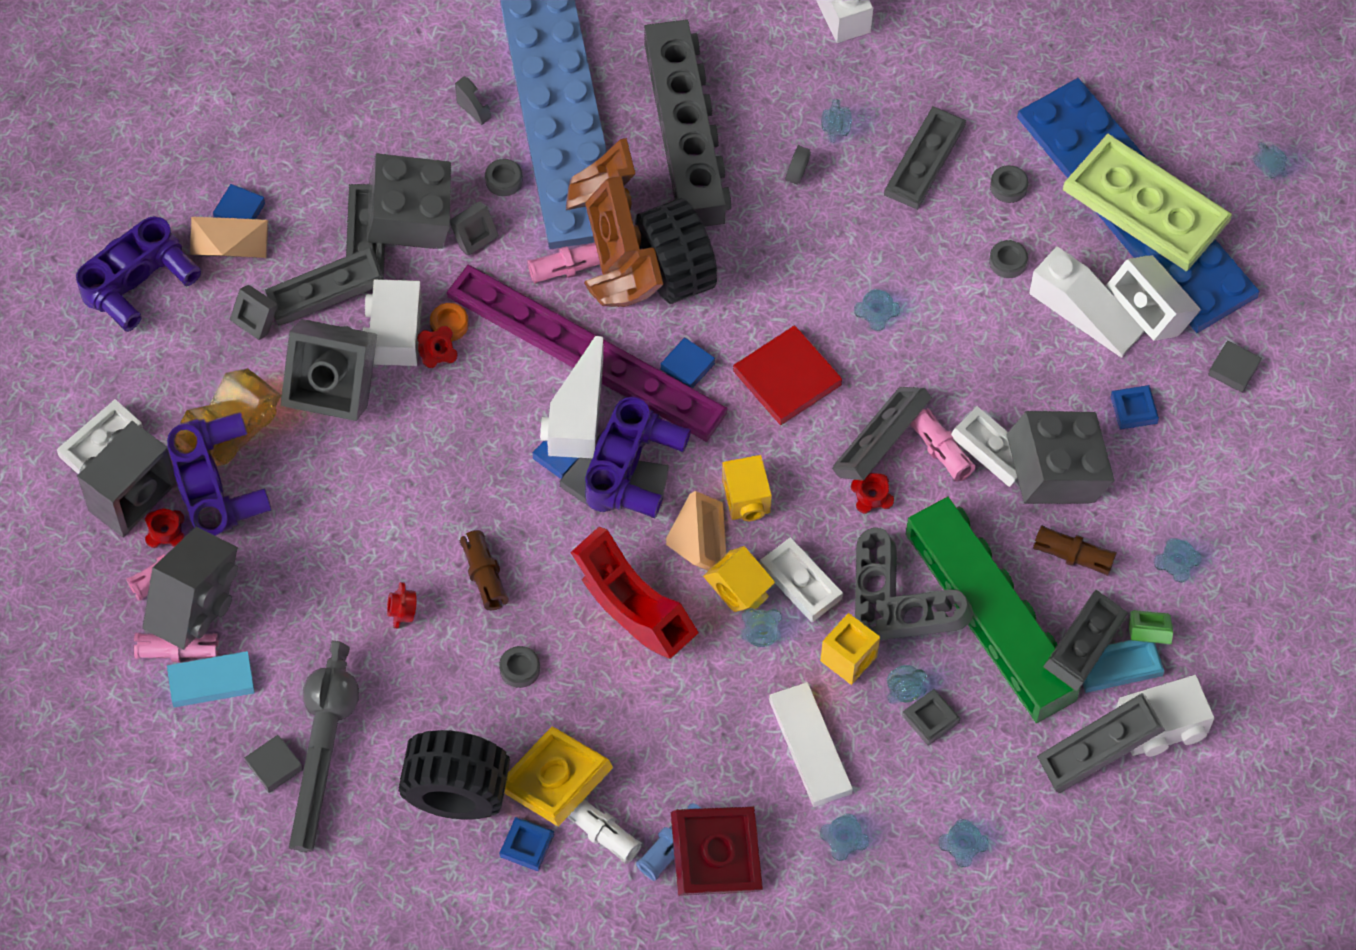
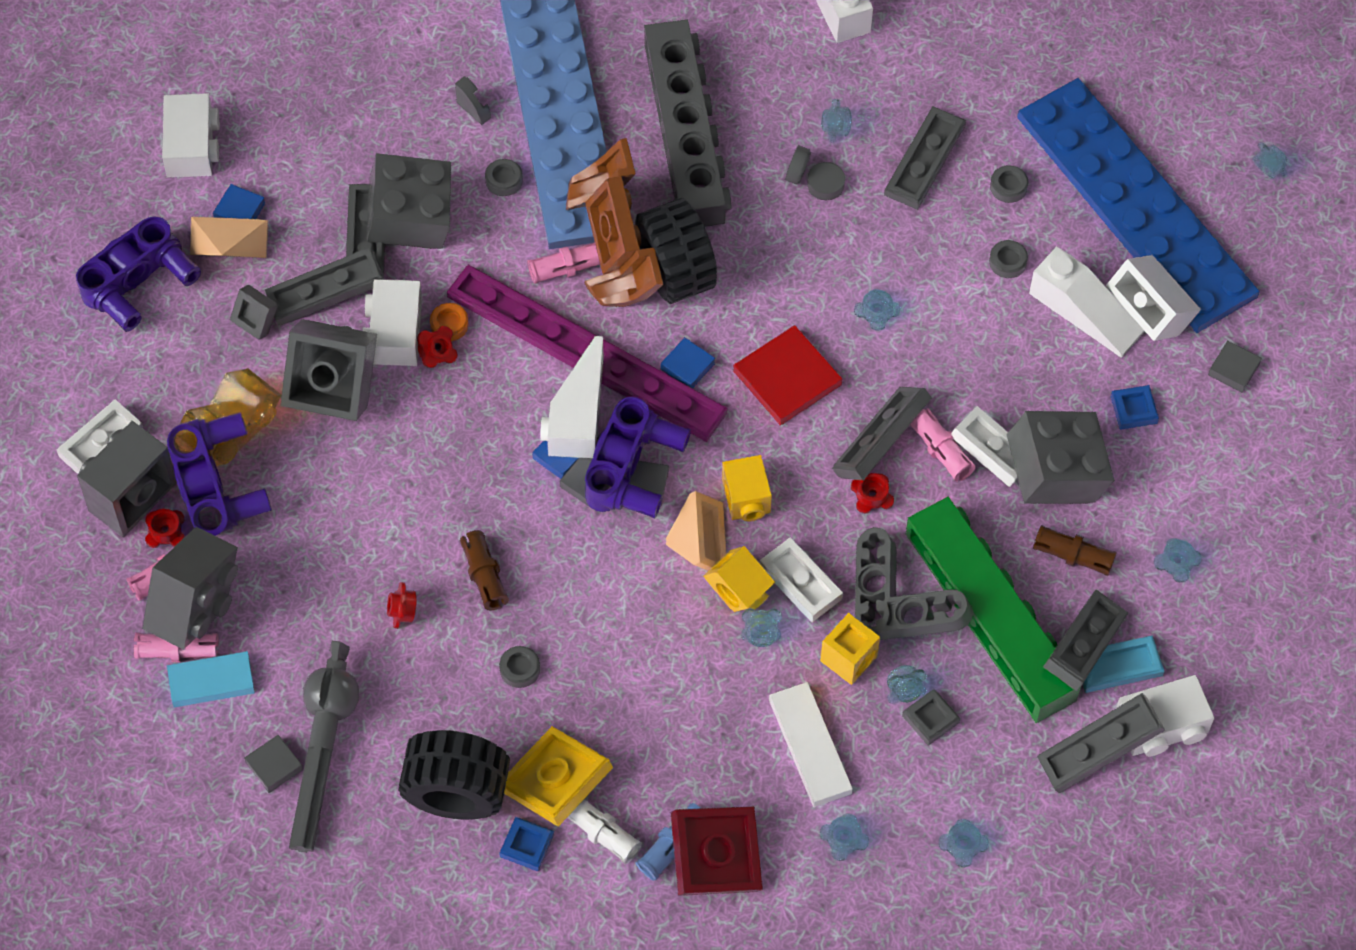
dark grey plate [450,201,499,256] -> none
red arch [570,527,699,659] -> none
yellowish green tile [1063,134,1232,271] -> none
bright green tile [1129,610,1173,644] -> none
none -> white brick [162,93,220,178]
none -> dark grey tile [807,162,845,201]

